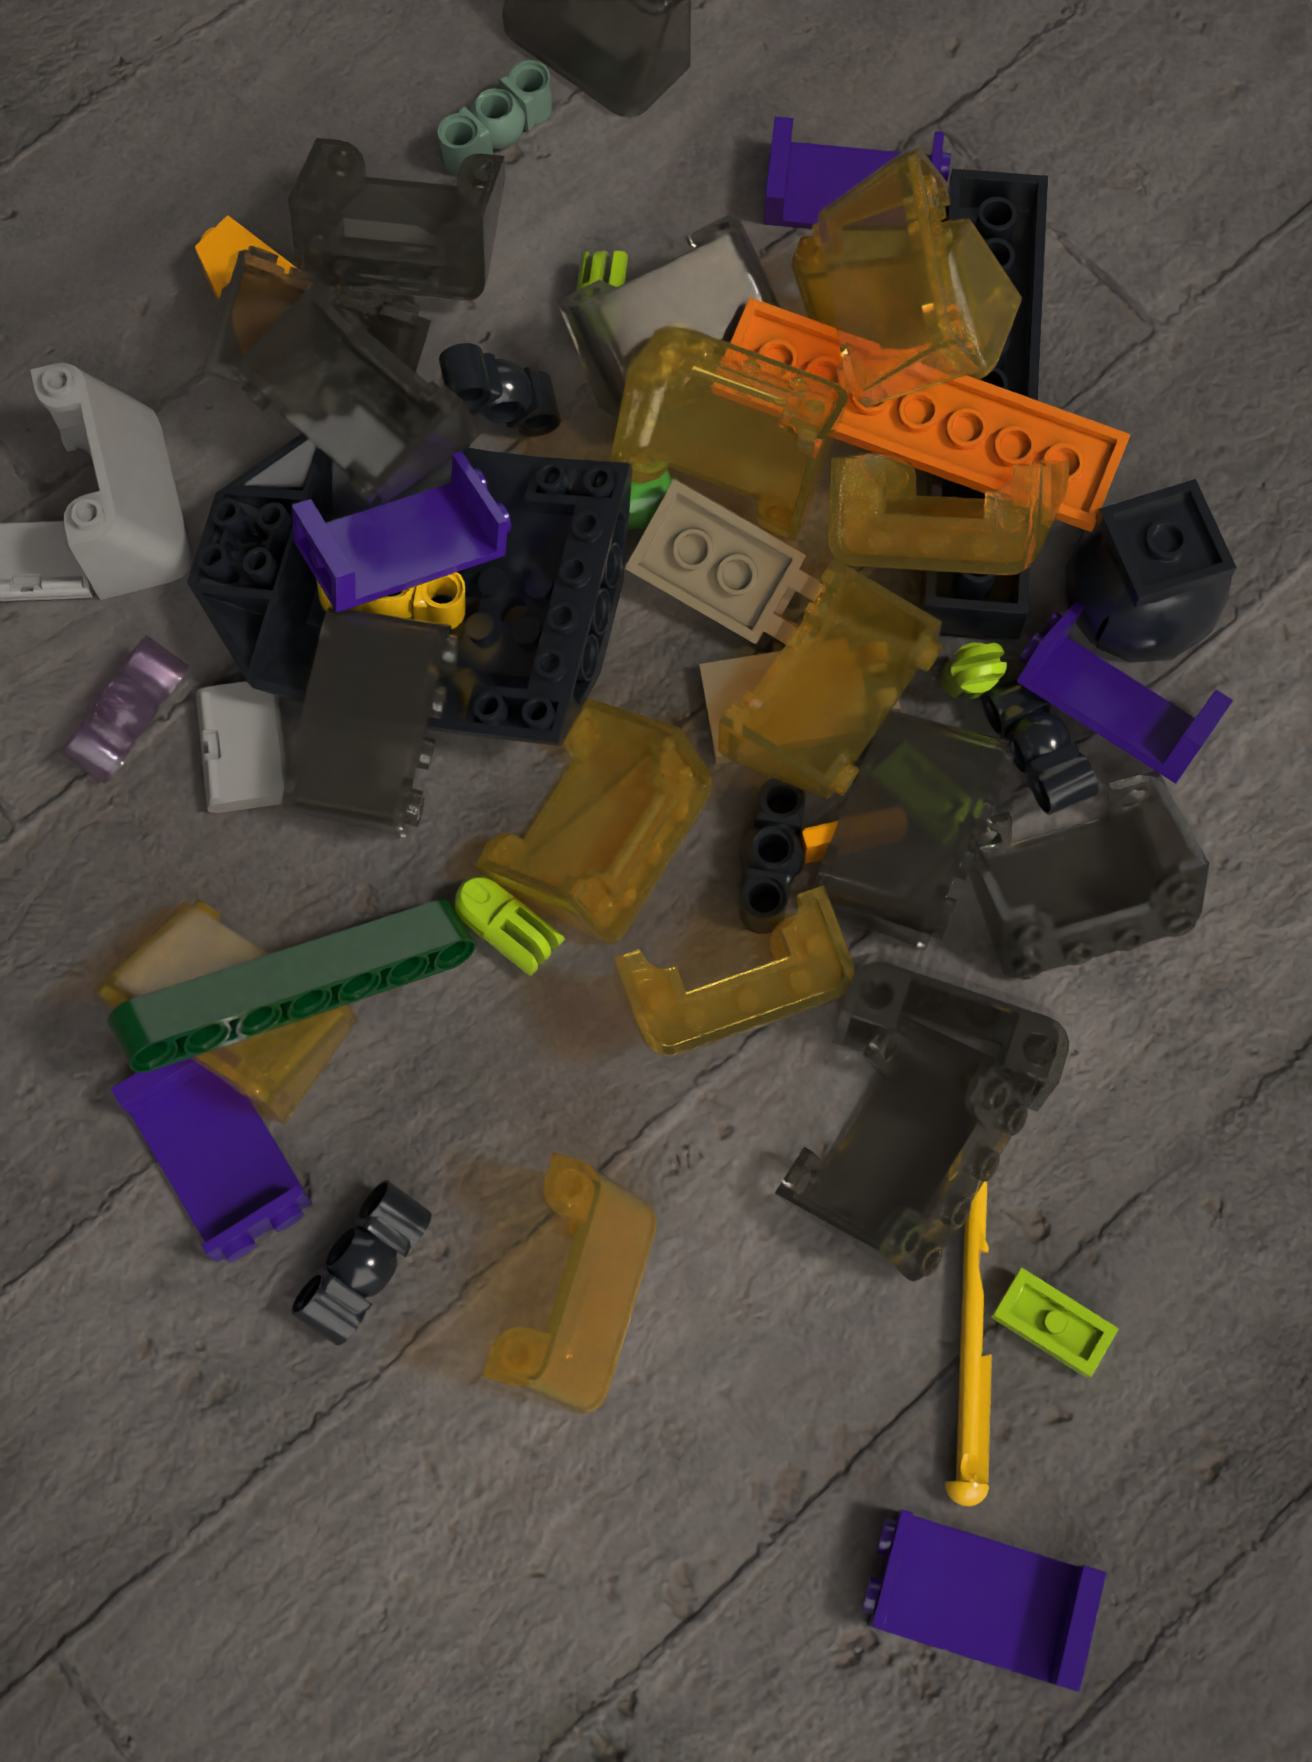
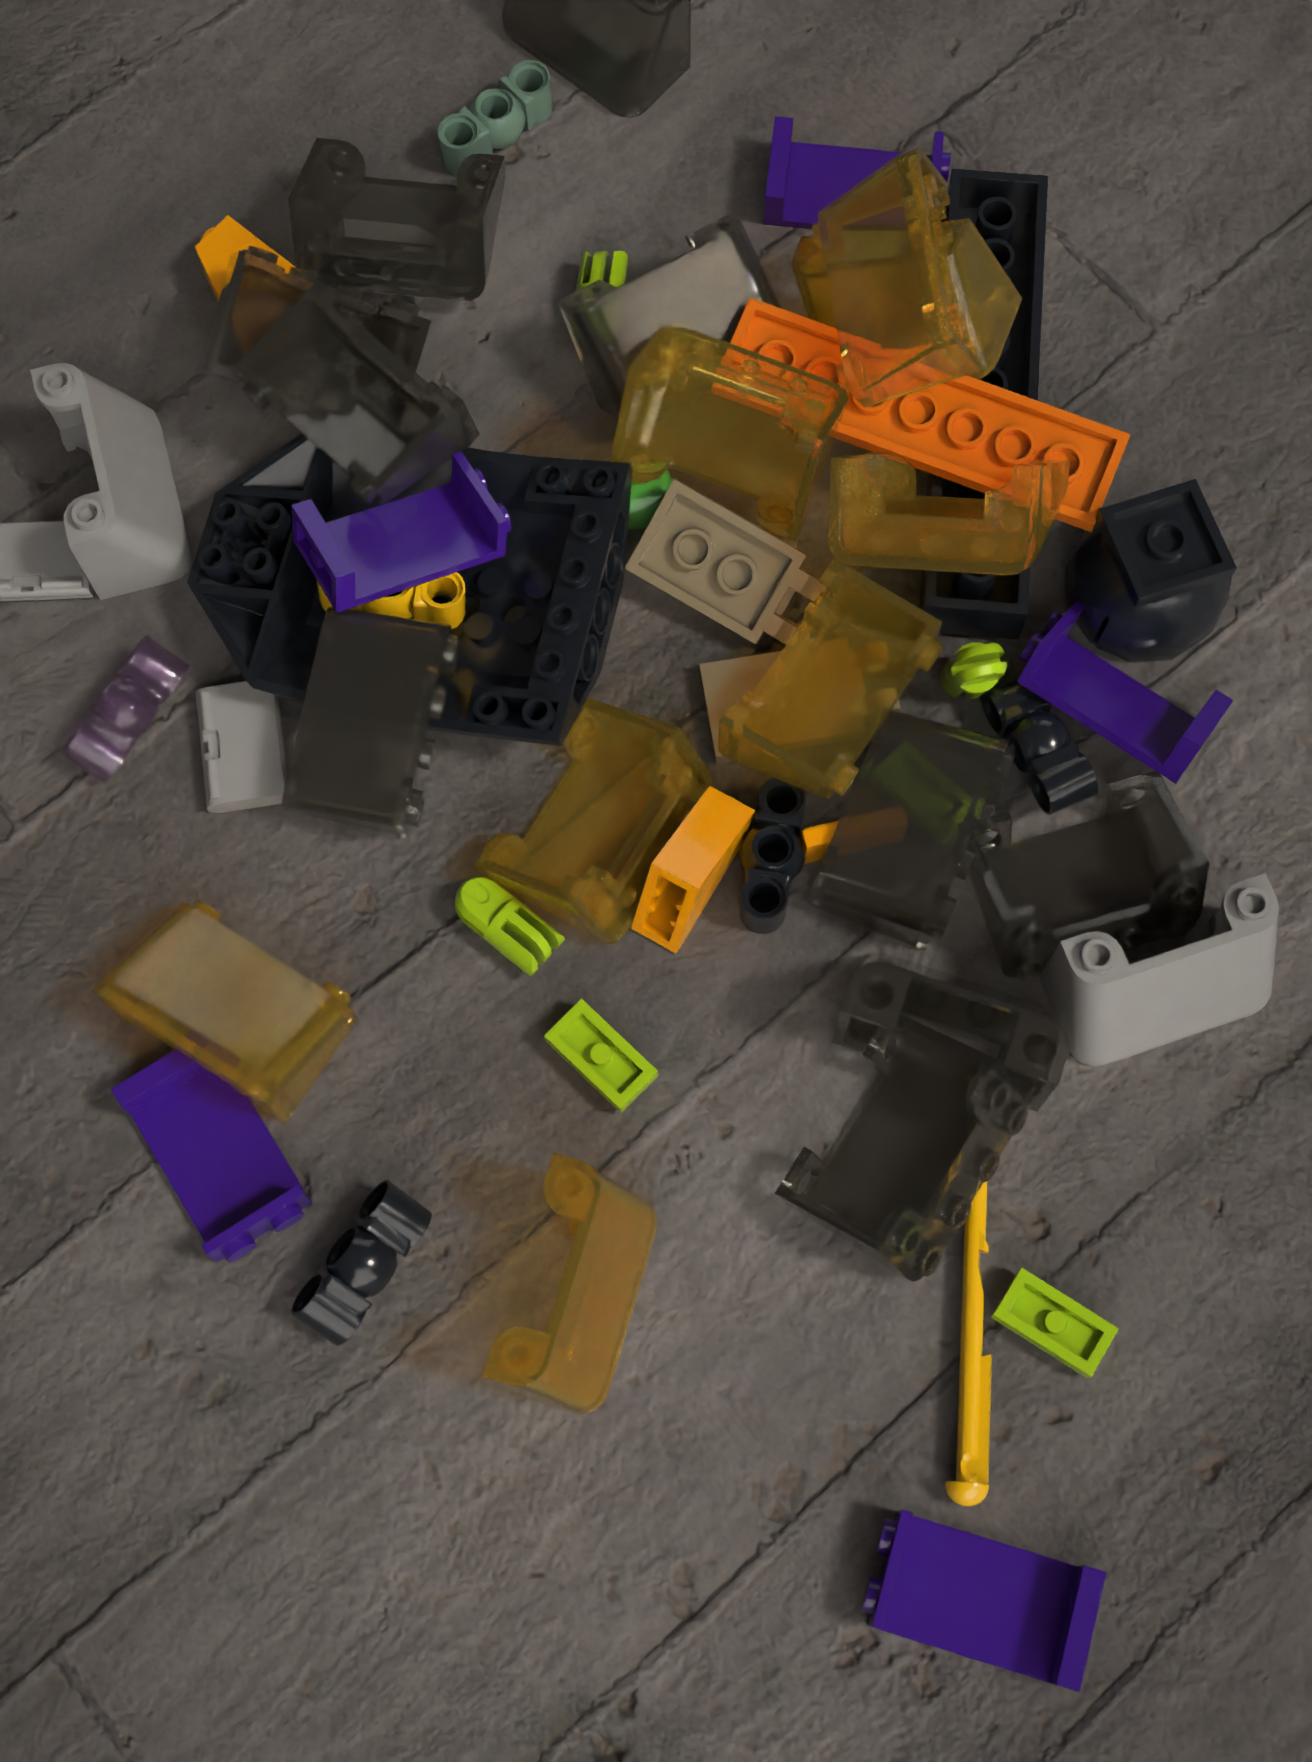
dark green beam [107,900,476,1073] -> none
black piece [438,343,561,437] -> none
clear yellow windscreen [613,885,855,1058] -> none
none -> lime plate [544,998,659,1113]
none -> light orange slope [631,786,755,954]
none -> light grey windscreen [1039,873,1279,1067]

